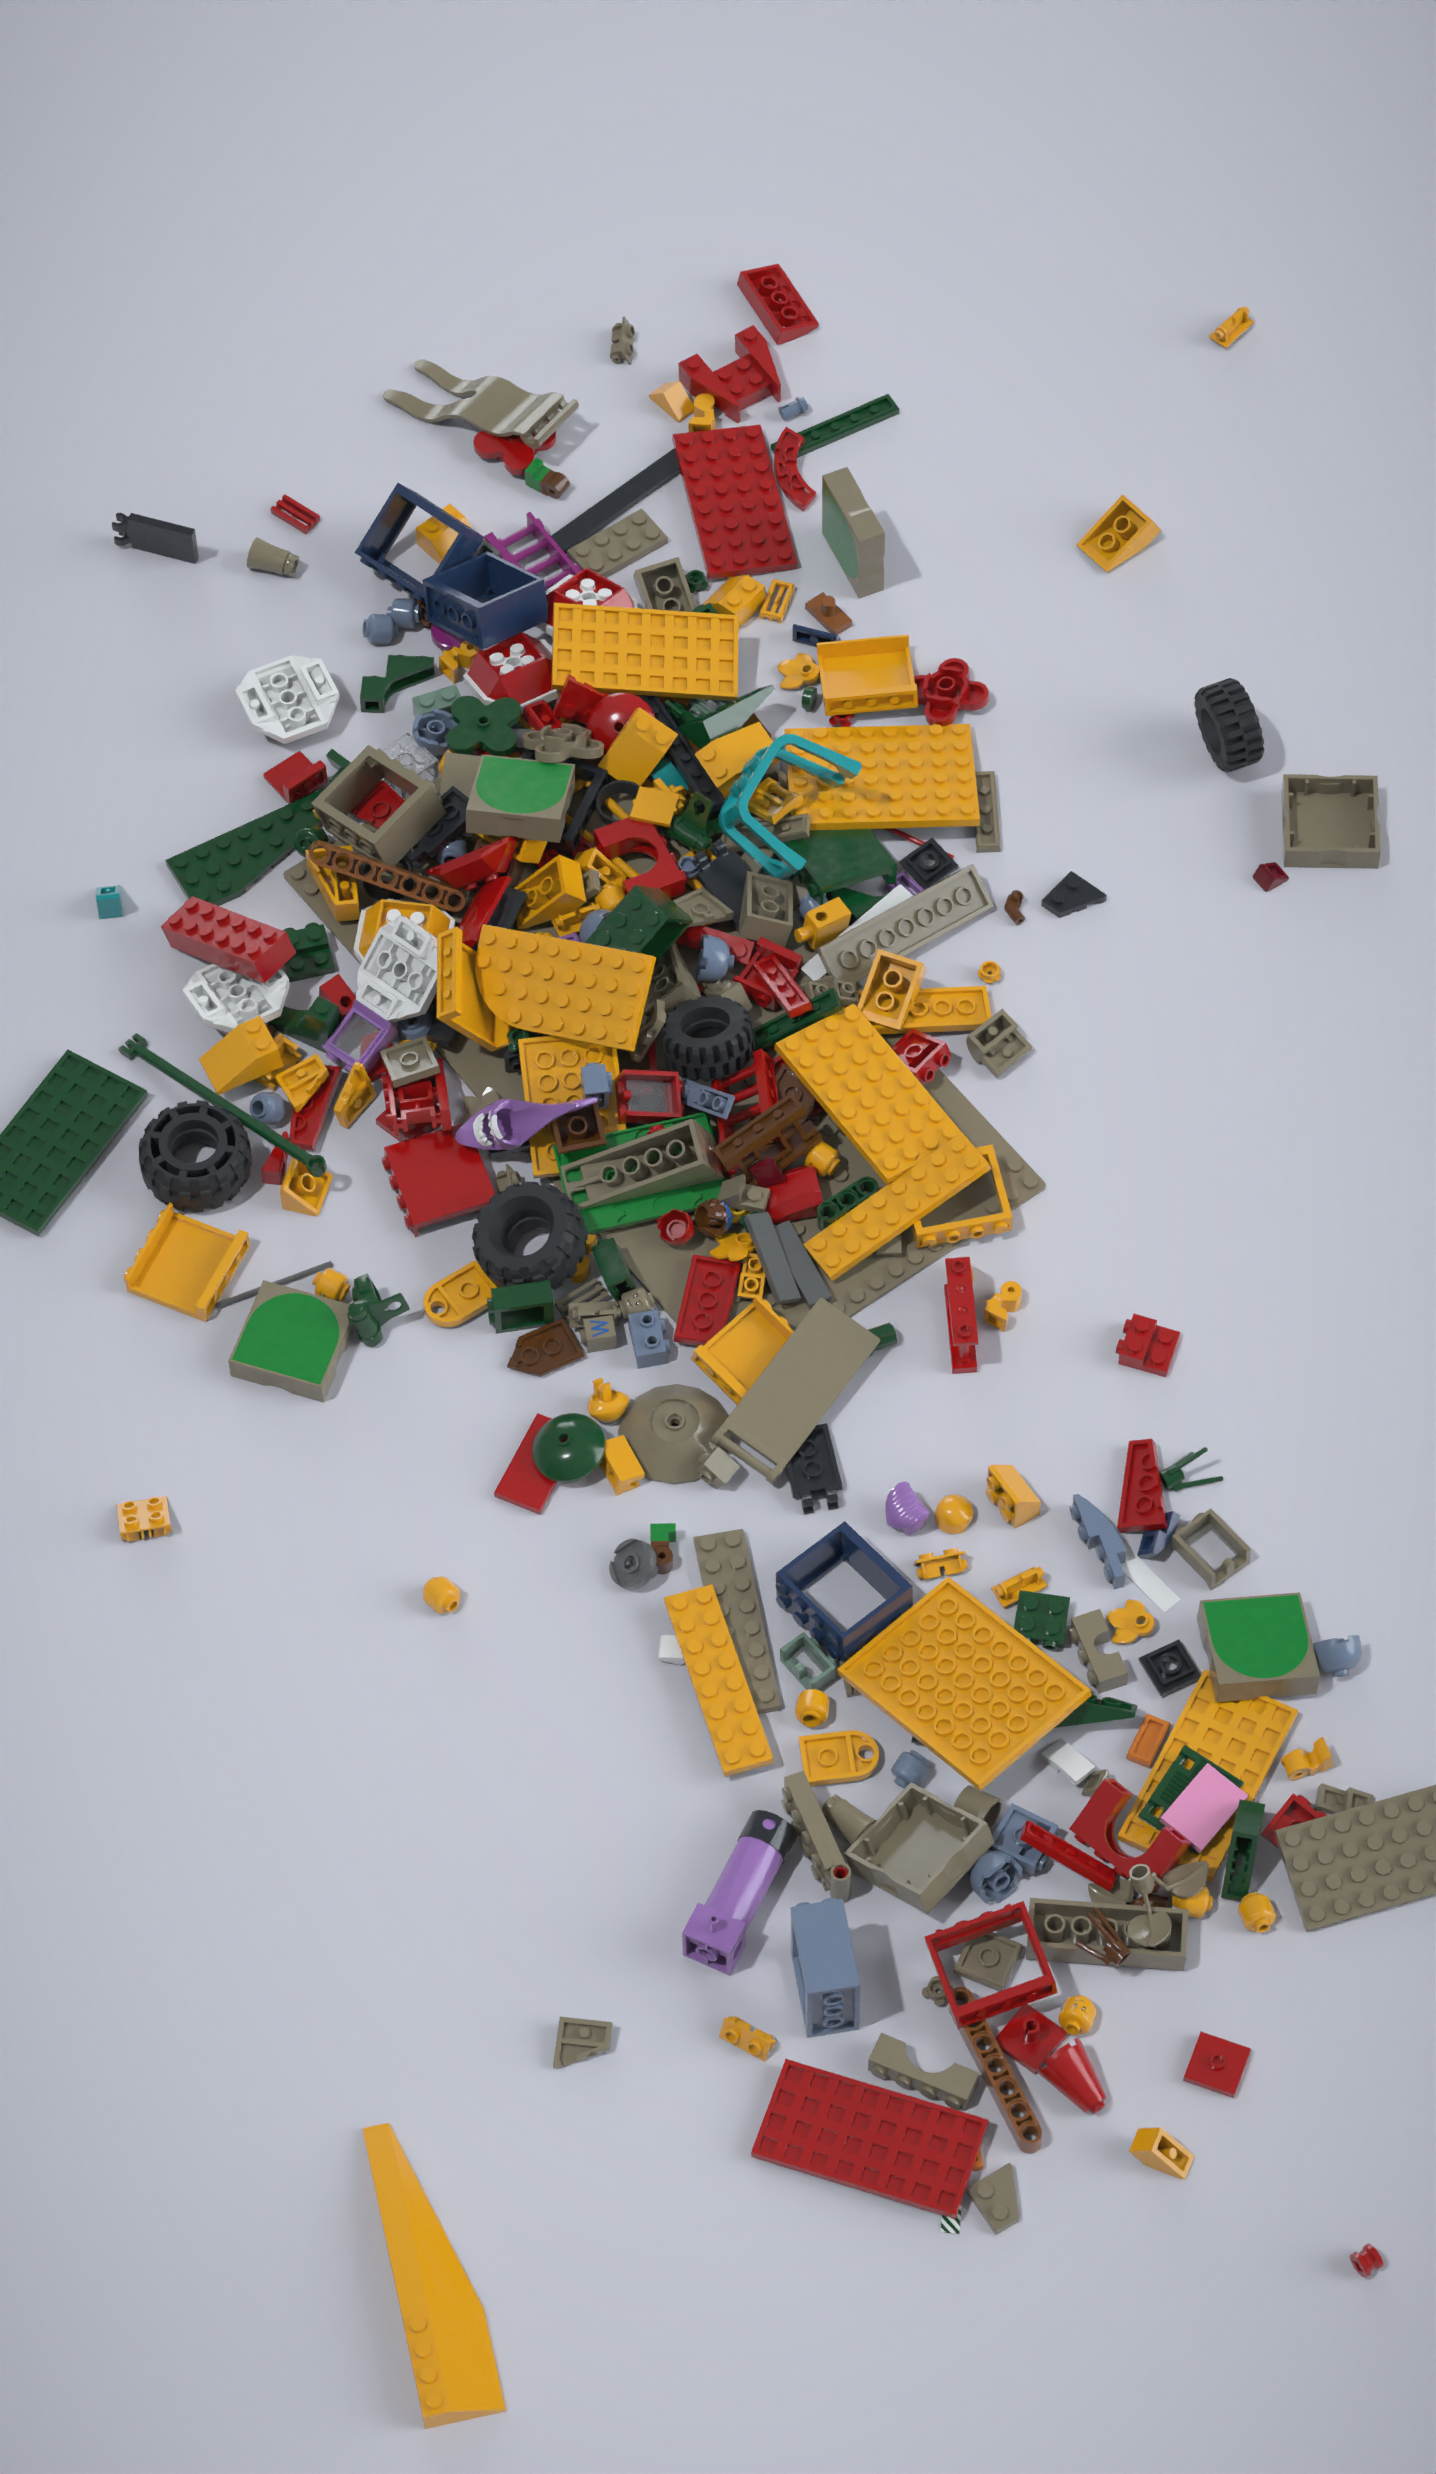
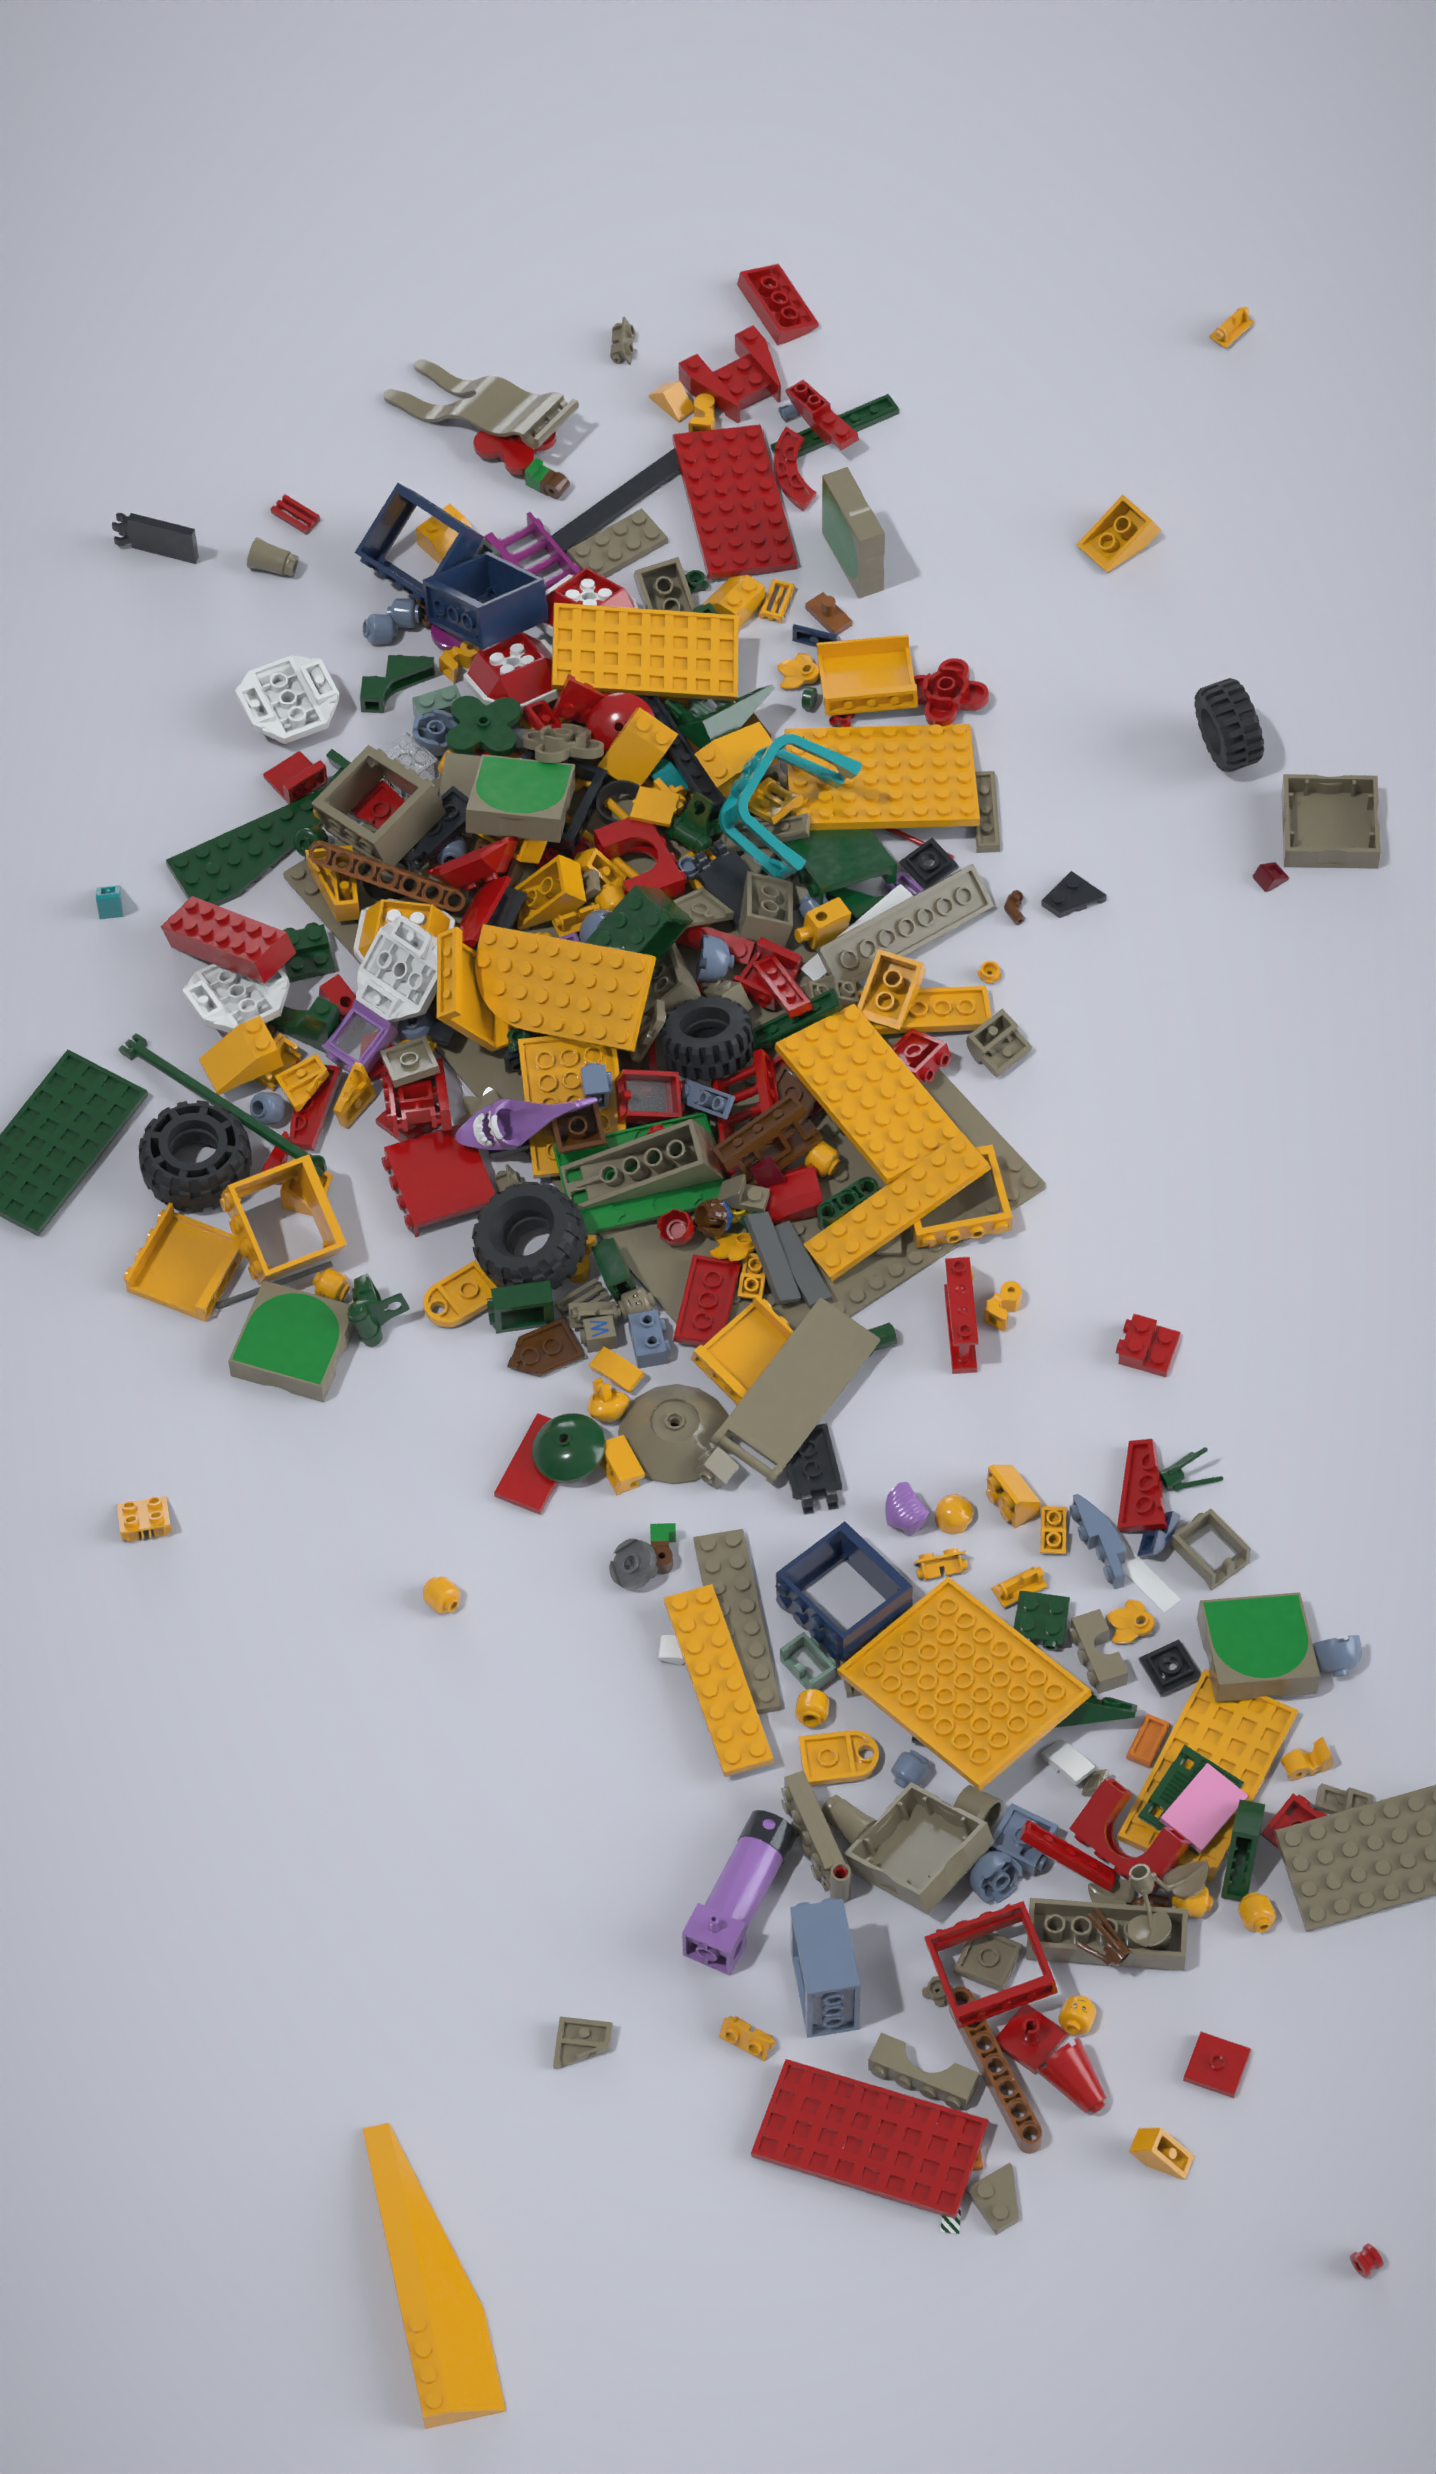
none -> light orange window [220,1154,347,1285]
none -> light orange slope [589,1346,645,1393]
none -> red slope [785,380,859,451]
none -> light orange slope [1040,1506,1067,1554]

